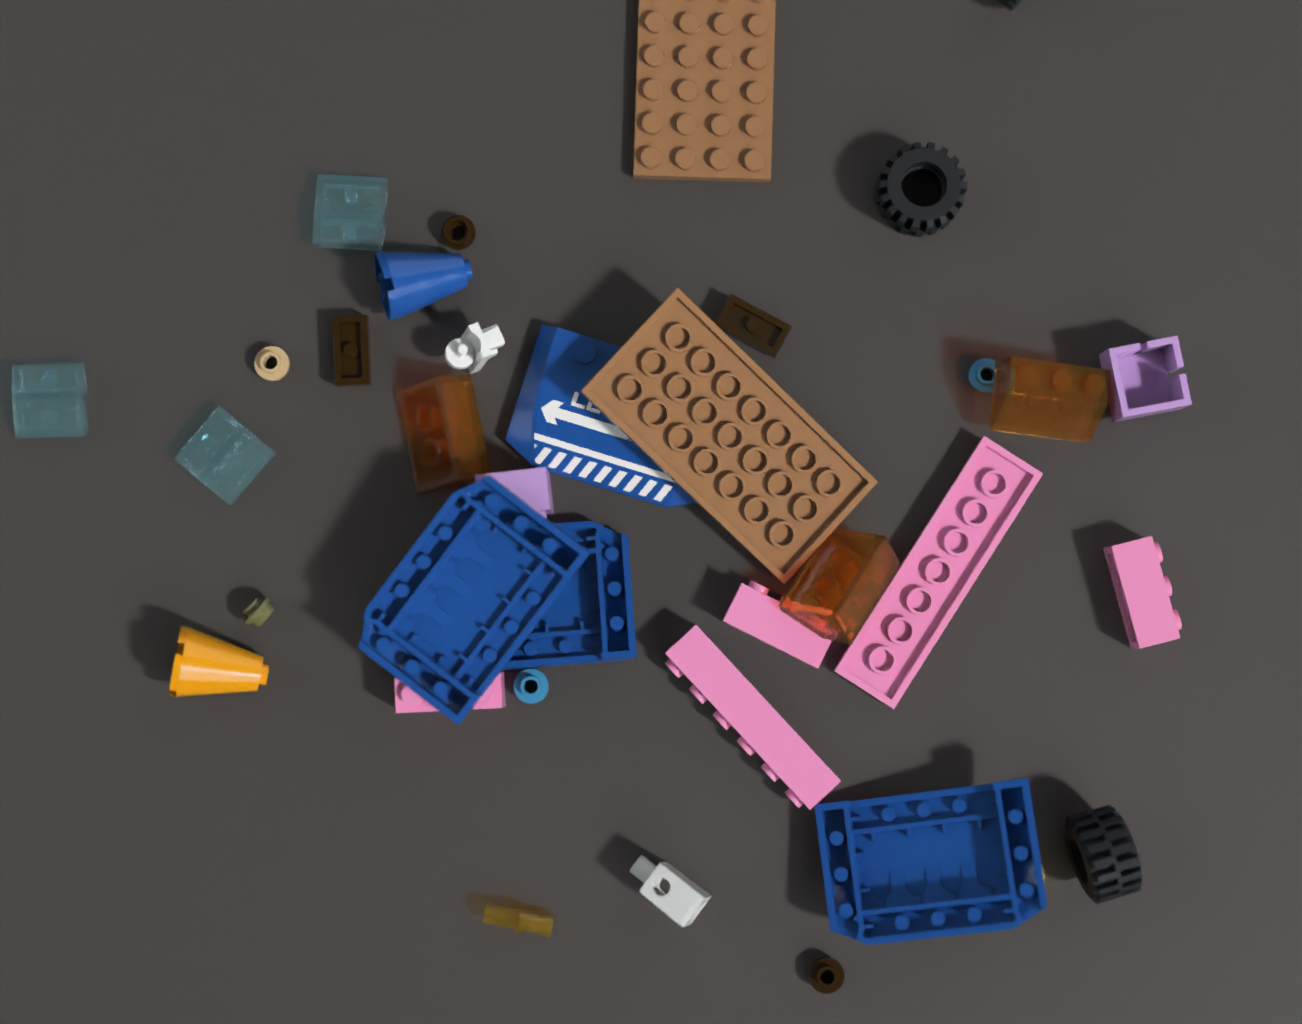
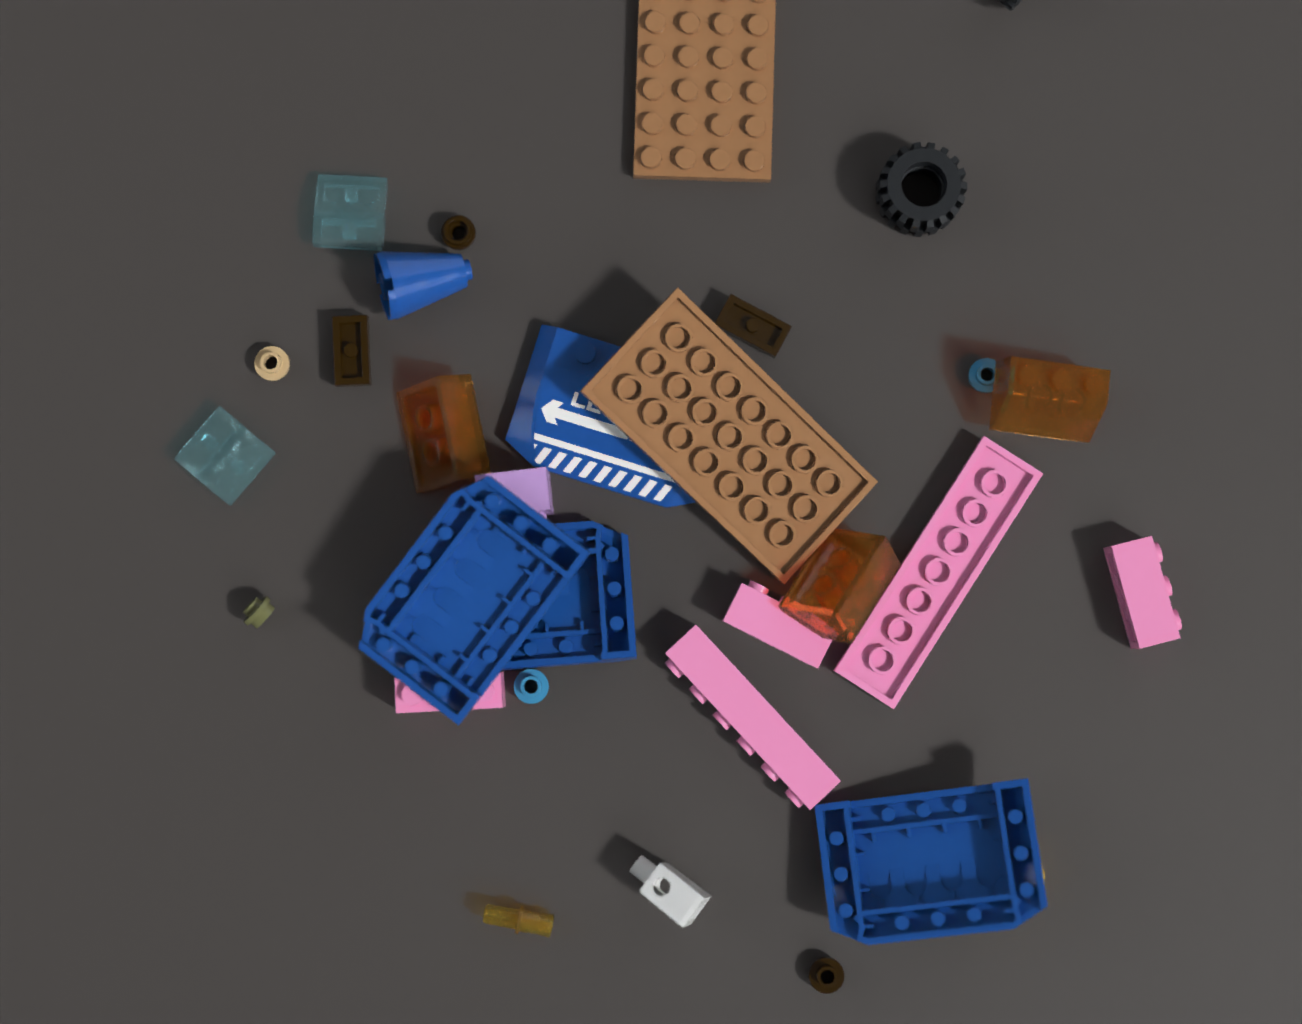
clear light blue slope [12,362,89,439] -> none
light orange cone [169,626,270,697] -> none
white hips [444,322,505,374] -> none
black tyre [1065,805,1142,904] -> none
lavender piece [1099,335,1192,422] -> none

